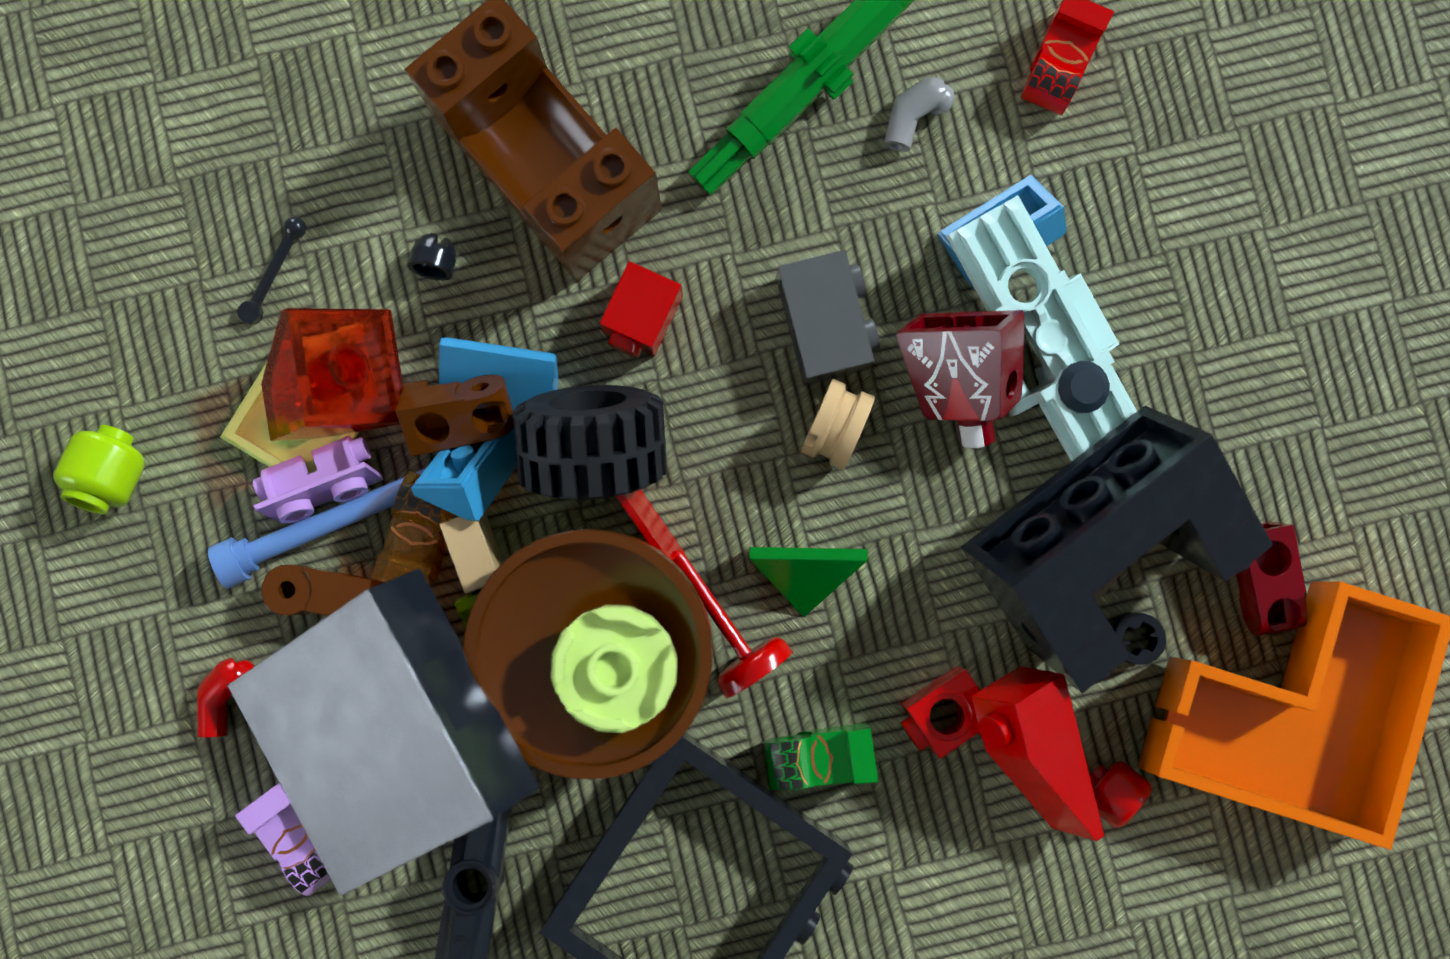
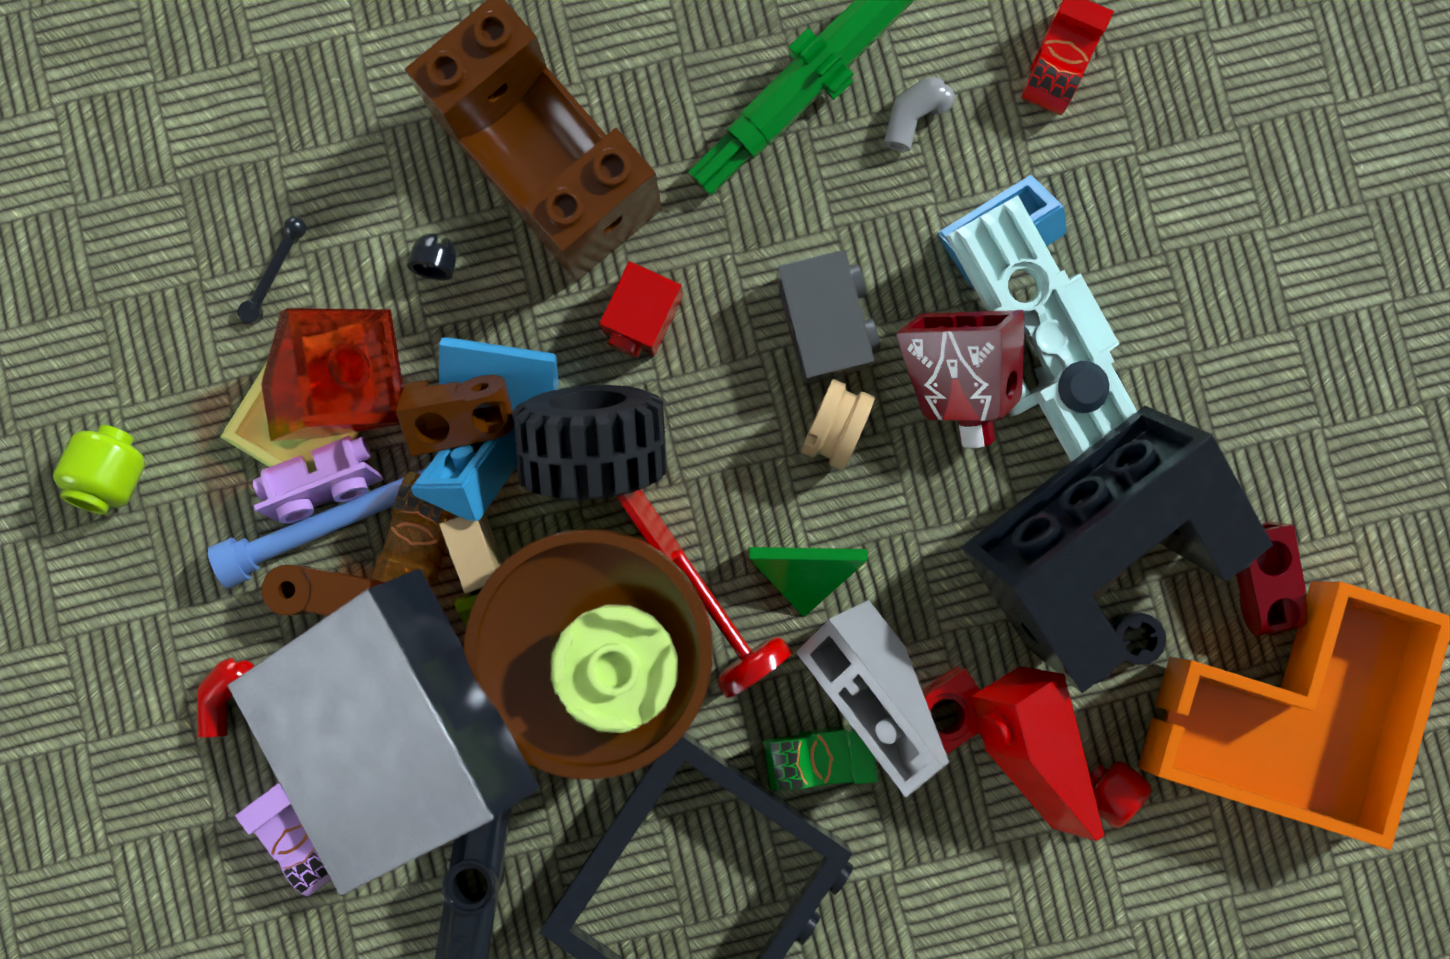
none -> light grey slope [796,600,949,797]

